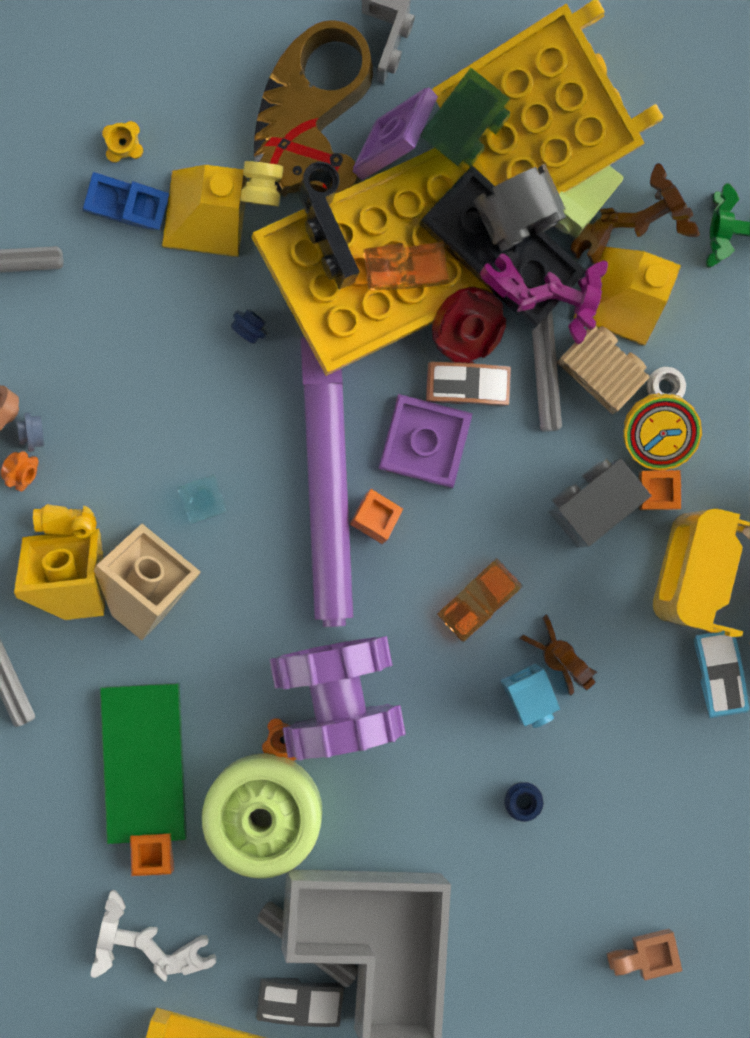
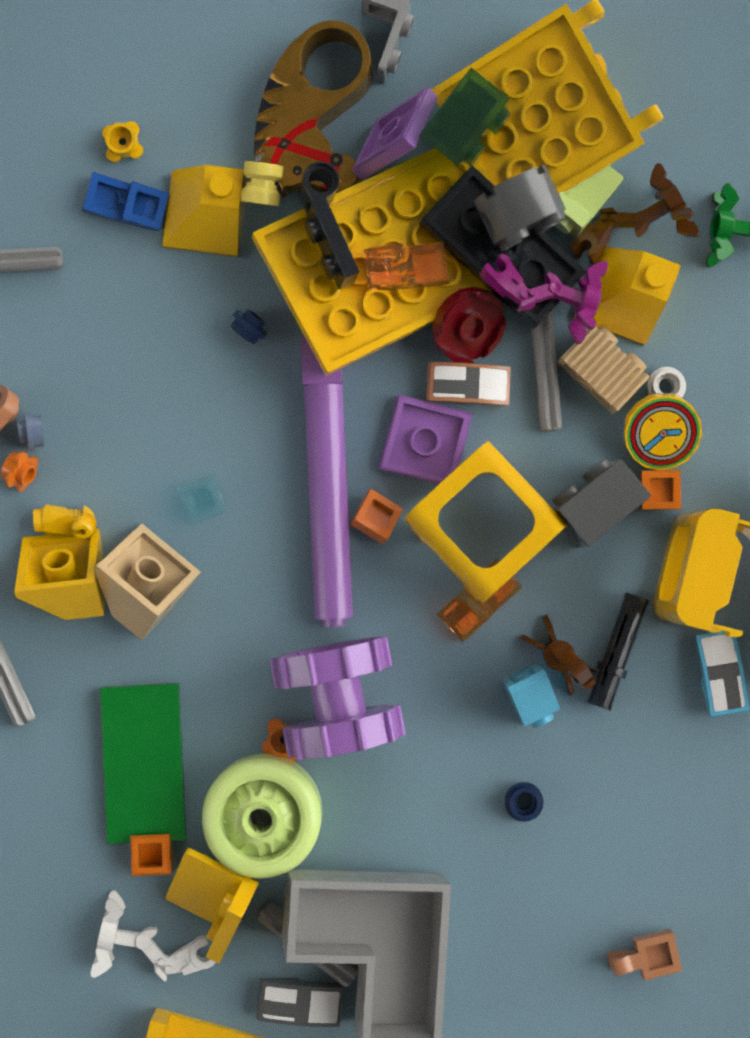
none -> yellow bracket [165,848,259,964]
none -> yellow piece [404,441,568,605]
none -> black pin [587,593,649,711]

